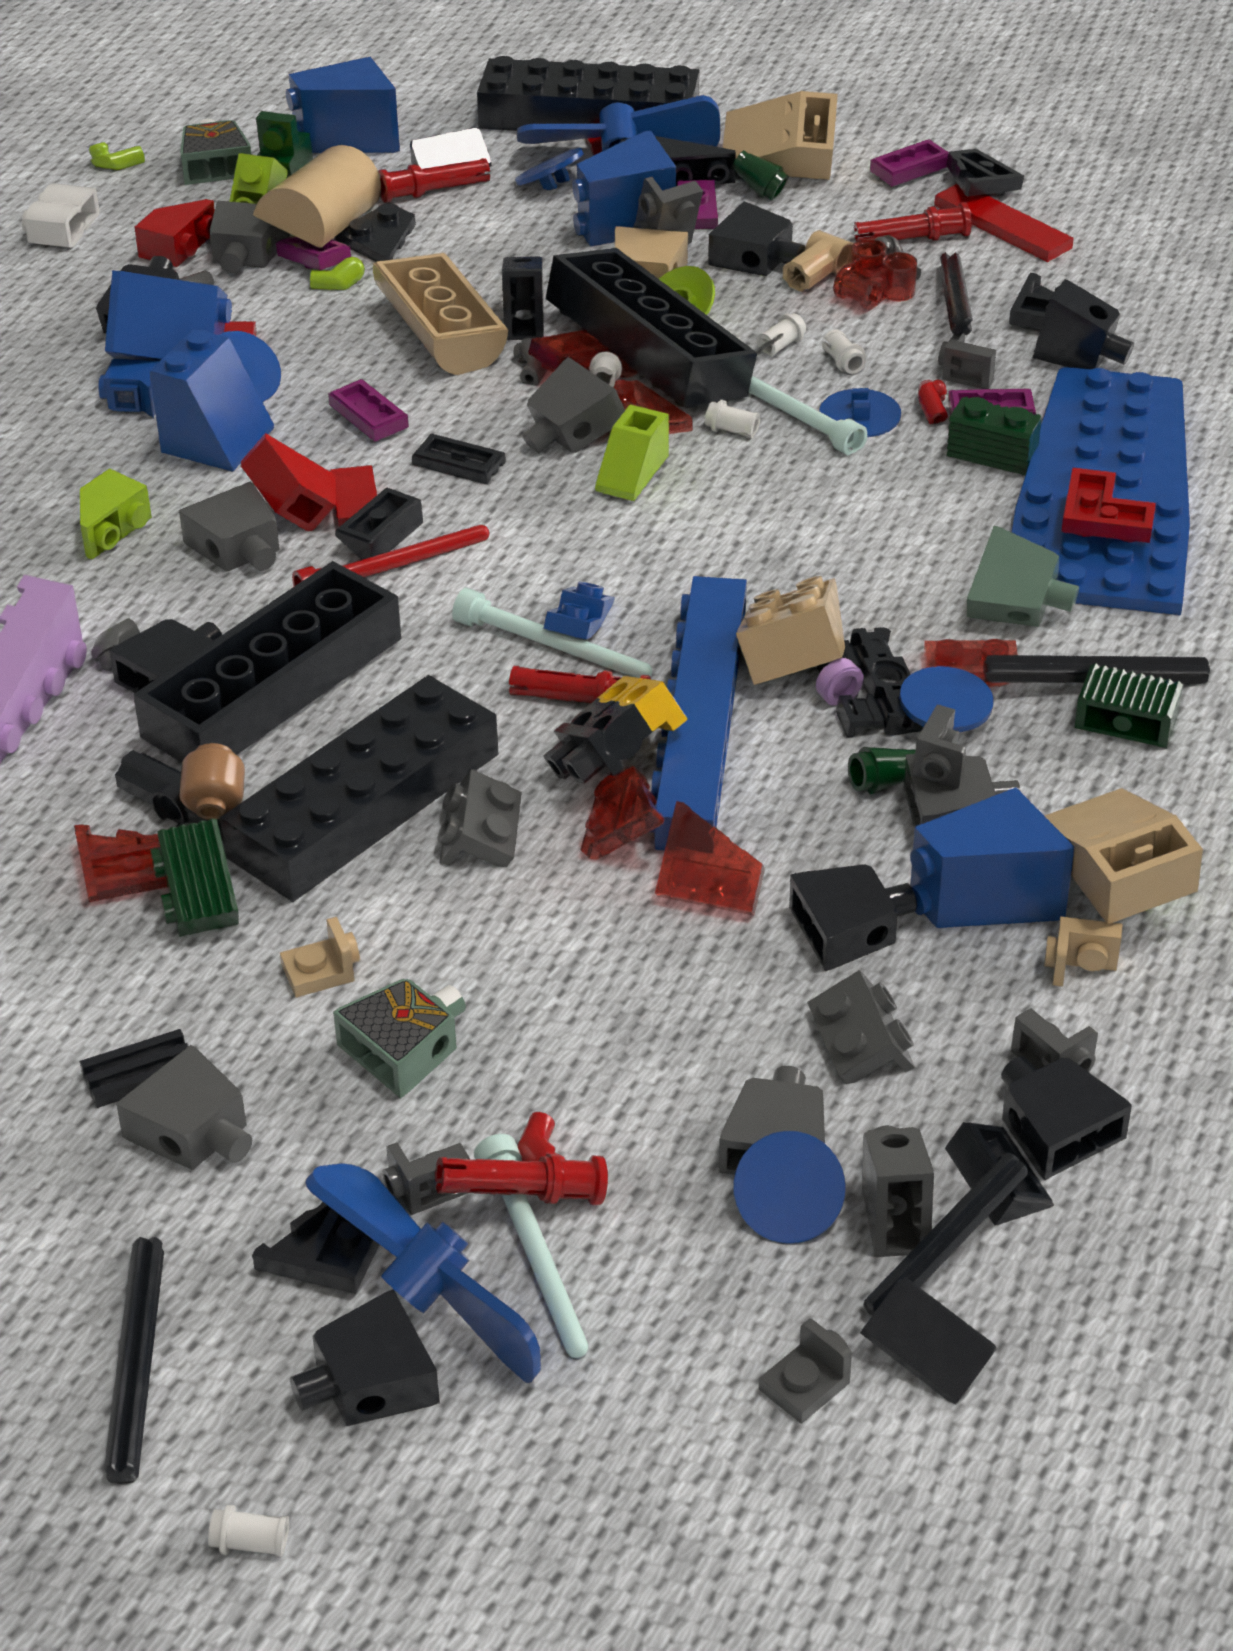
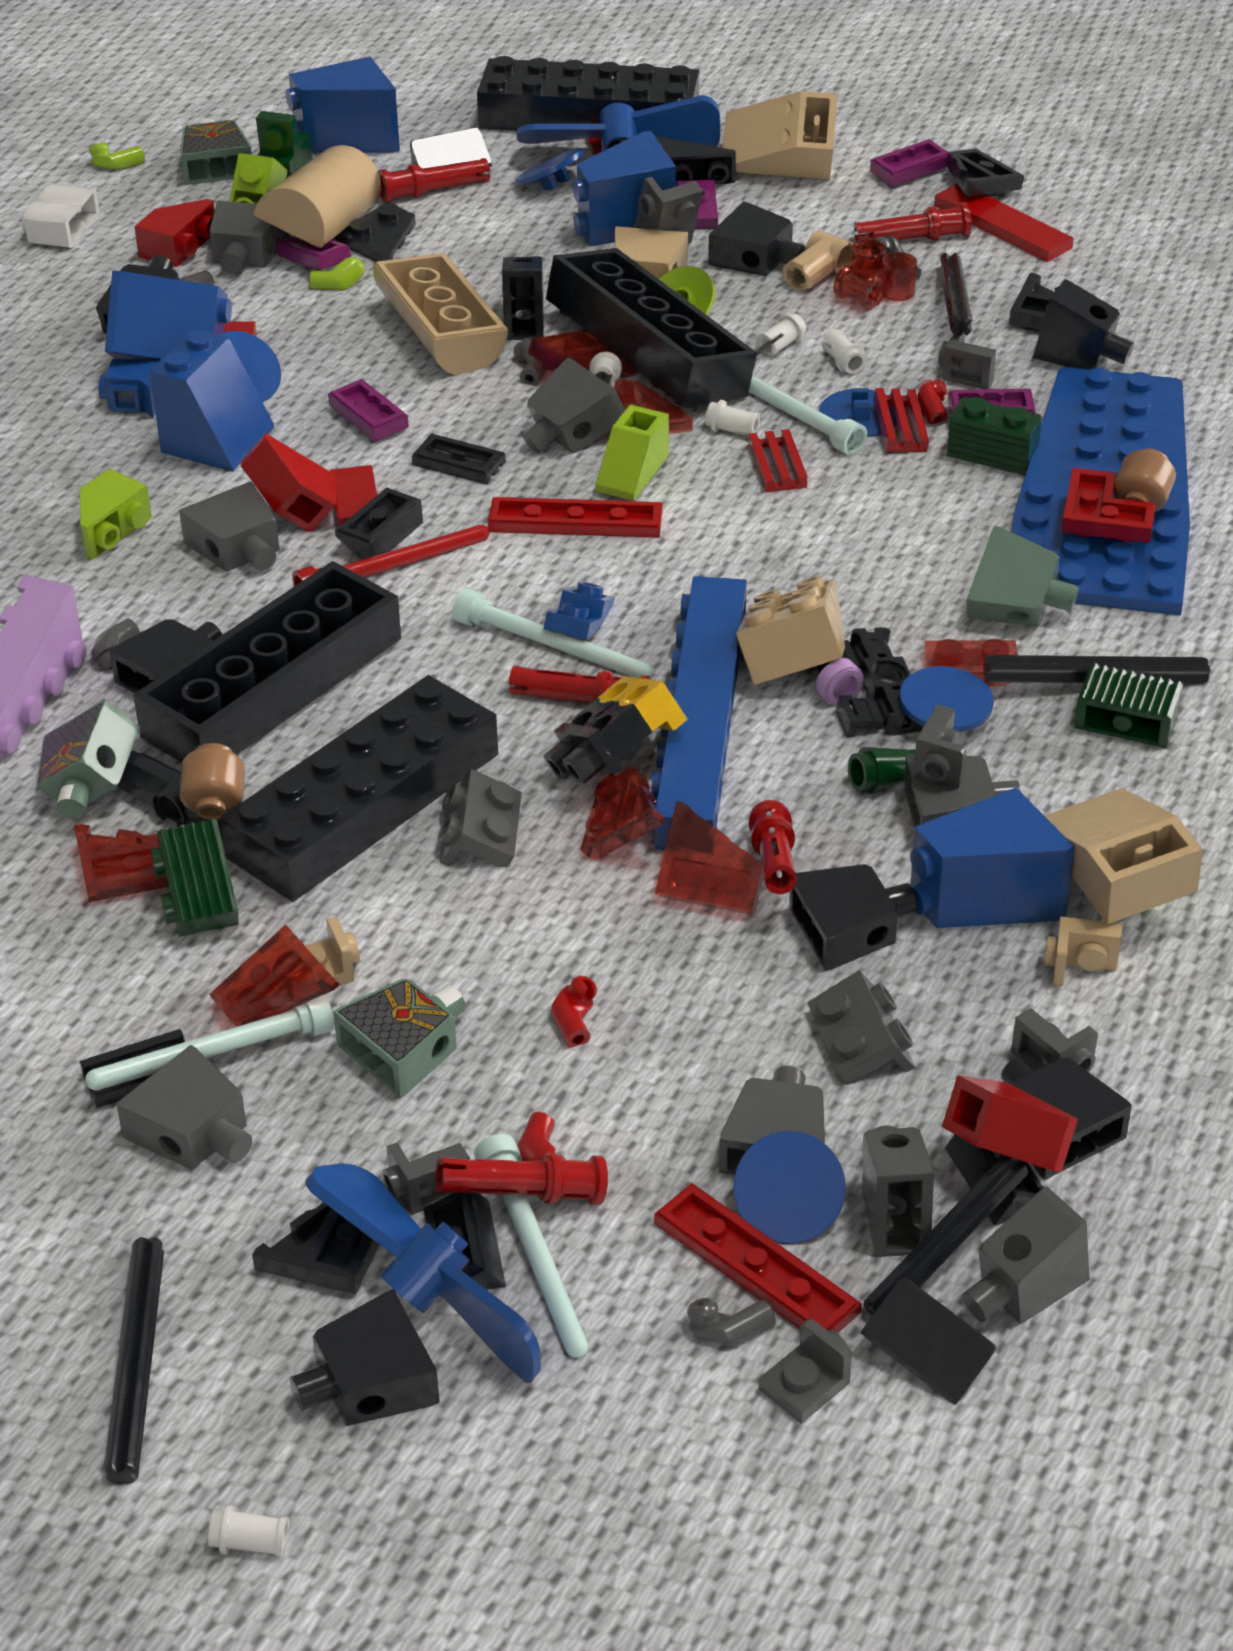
dark green cone [732,150,789,200] -> none
none -> sand green torso [37,699,140,819]
none -> light aqua piece [85,991,334,1090]
none -> clear red wing [209,924,340,1027]
none -> black slope [424,1192,506,1297]
none -> red tile [488,497,663,538]
none -> red arm [550,976,597,1048]
none -> red tile [654,1183,862,1333]
none -> dark grey arm [687,1298,776,1346]
none -> red tile [748,429,808,492]
none -> red pin [748,800,797,894]
none -> red tile [873,388,929,452]
none -> red slope [942,1075,1078,1172]
none -> dark grey torso [962,1186,1090,1324]
none -> medium nougat head [1113,448,1176,512]

